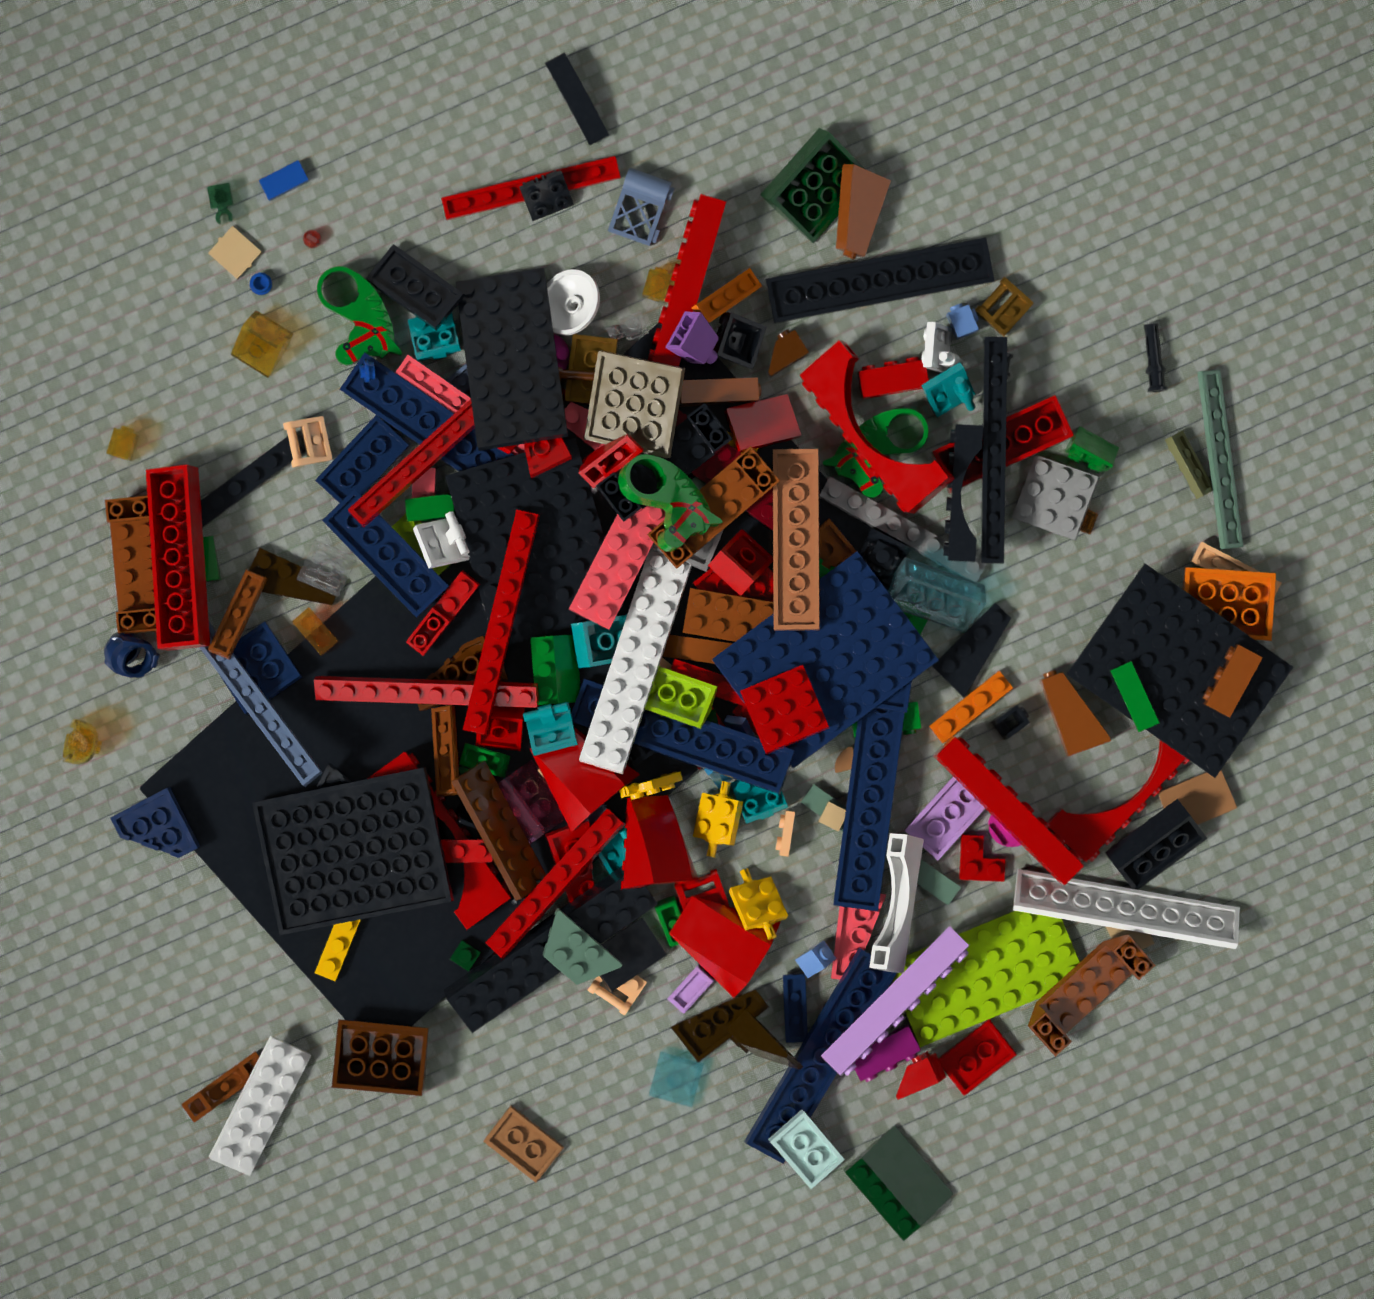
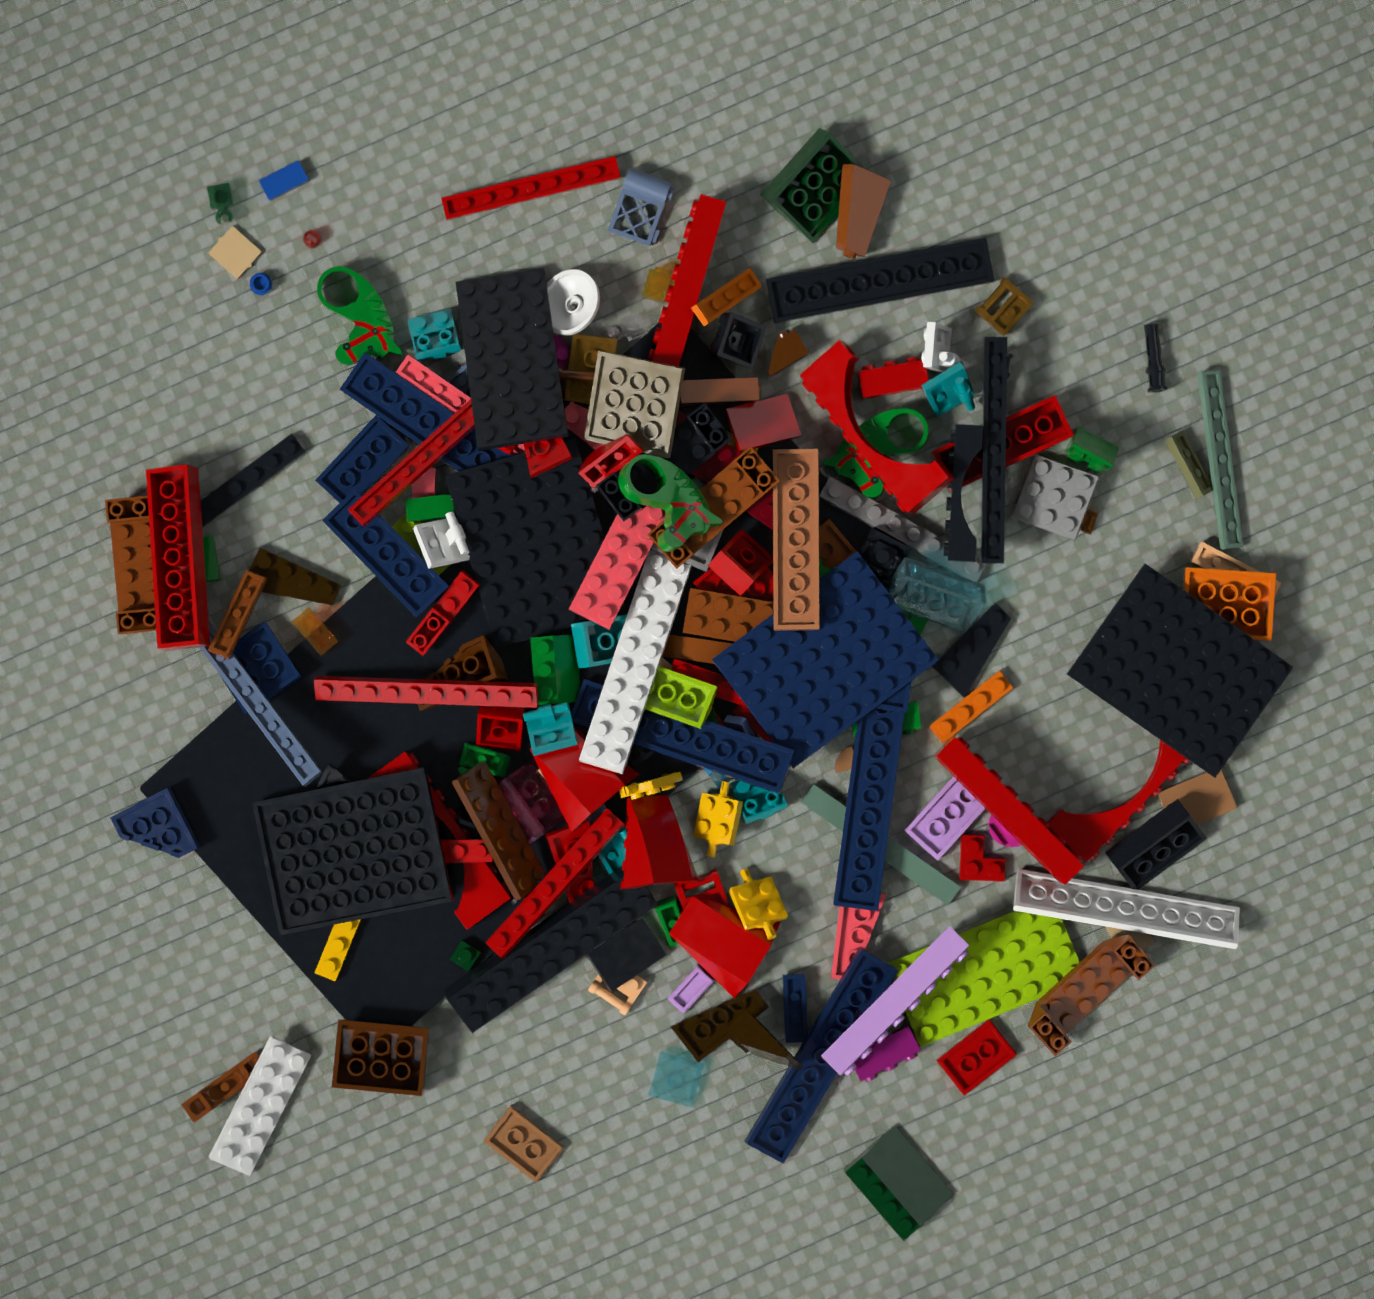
clear yellow cylinder [63,719,102,765] -> none
dark blue helmet [104,632,160,678] -> none
clear yellow brick [106,425,139,461] -> none
clear yellow slope [230,310,294,378] -> none
light nougat plate [283,416,333,468] -> none
clear plate [297,540,357,597] -> none
blue plate [359,360,375,383] -> none
black plate [366,244,464,331] -> none
dark orange tile [431,705,459,797] -> none
red plate [463,509,540,735] -> none
black hinge [519,170,574,221] -> none
sand green wing [543,908,622,985] -> none
black slope [545,52,609,145] -> none
medium lavender torso [666,311,718,364] -> none
red plate [740,665,829,755] -> none
light aqua plate [768,1110,845,1189] -> none
light nougat plate [776,810,795,857] -> none
medium blue brick [795,940,837,978] -> none
tan tile [818,801,846,832] -> none
white arch [869,833,924,973] -> none
red slope [896,1051,946,1100] -> none
medium blue brick [946,303,979,340] -> none
black window [991,705,1030,740] -> none
dark orange slope [1039,670,1111,756] -> none
green tile [1110,661,1159,732] -> none
dark orange brick [1203,644,1263,718] -> none

